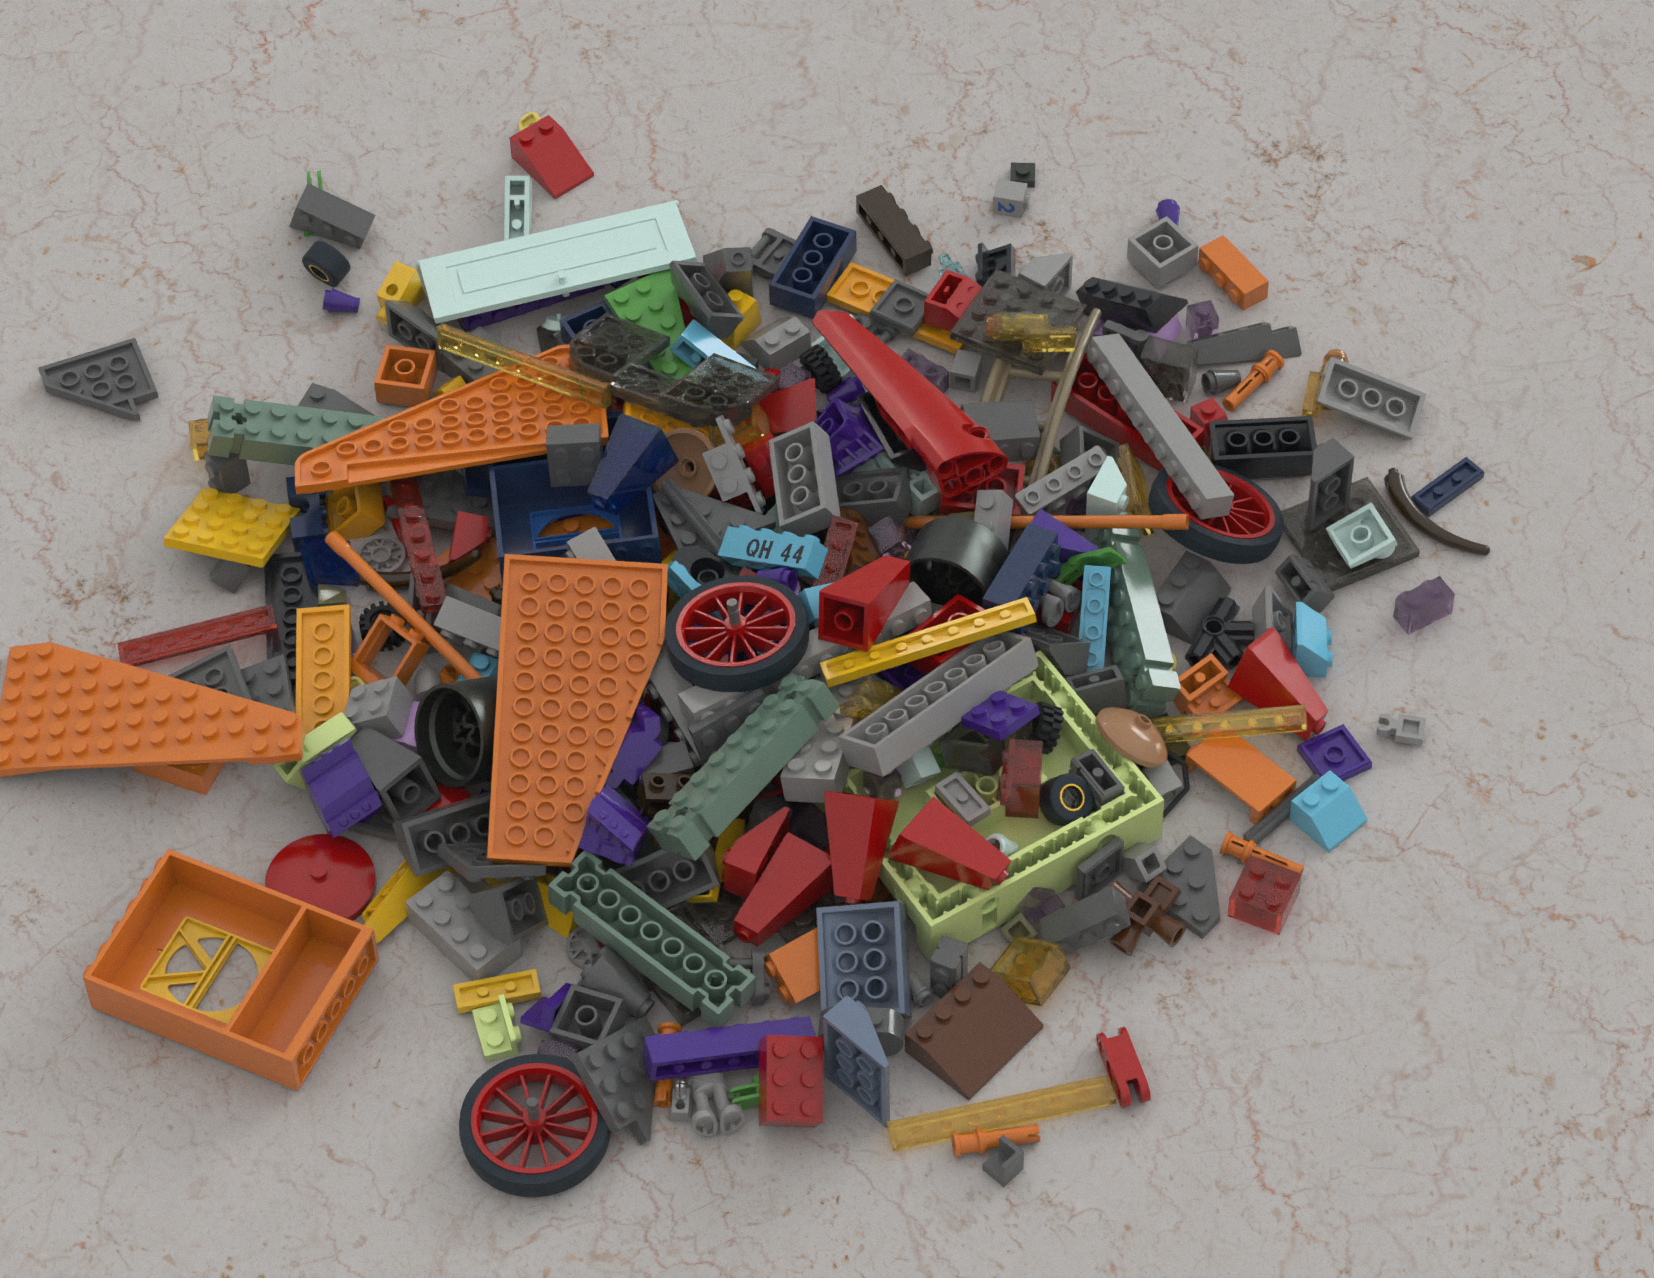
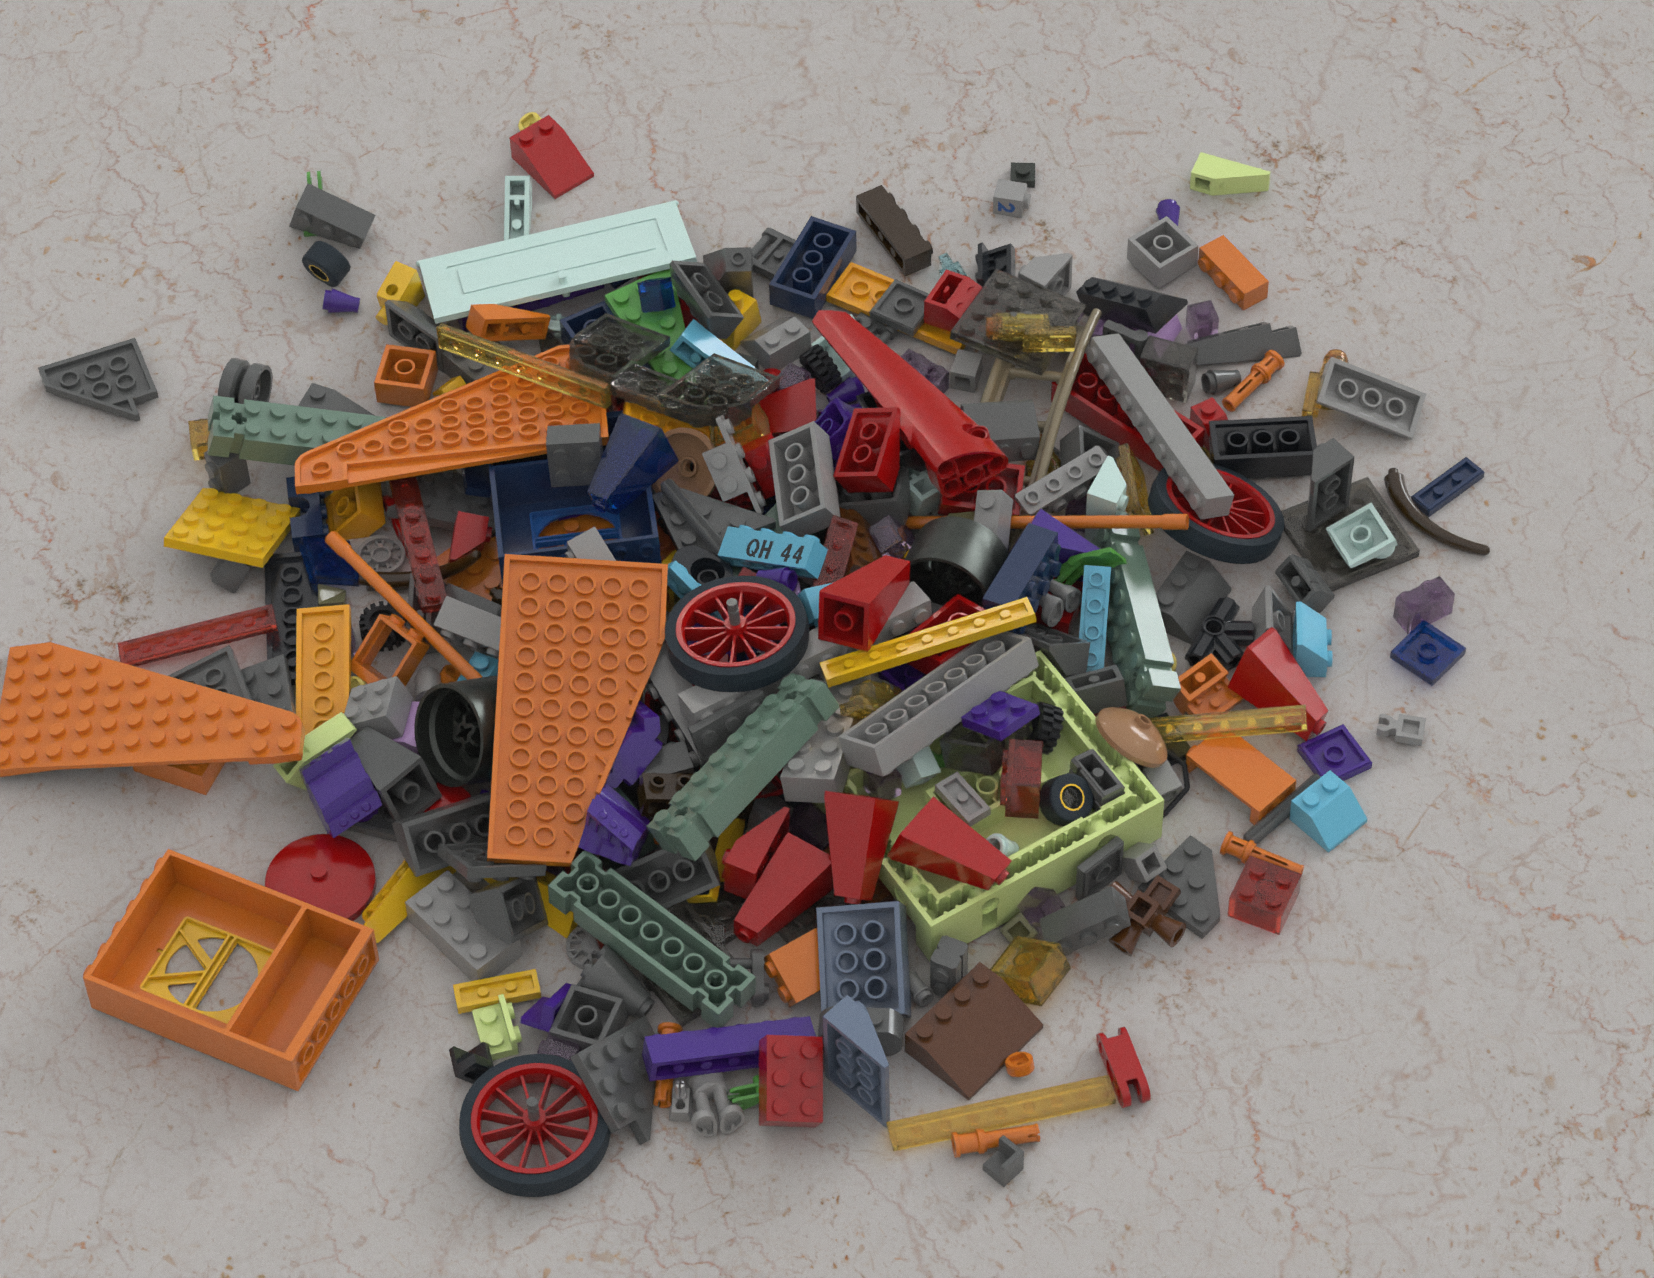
none -> dark grey wheel [218,358,273,404]
none -> black panel [449,1042,494,1084]
none -> orange slope [466,304,551,342]
none -> clear blue panel [637,277,675,313]
none -> red slope [833,407,900,493]
none -> orange tile [1005,1052,1035,1077]
none -> yellowish green slope [1190,152,1271,196]
none -> clear blue plate [1390,620,1466,686]

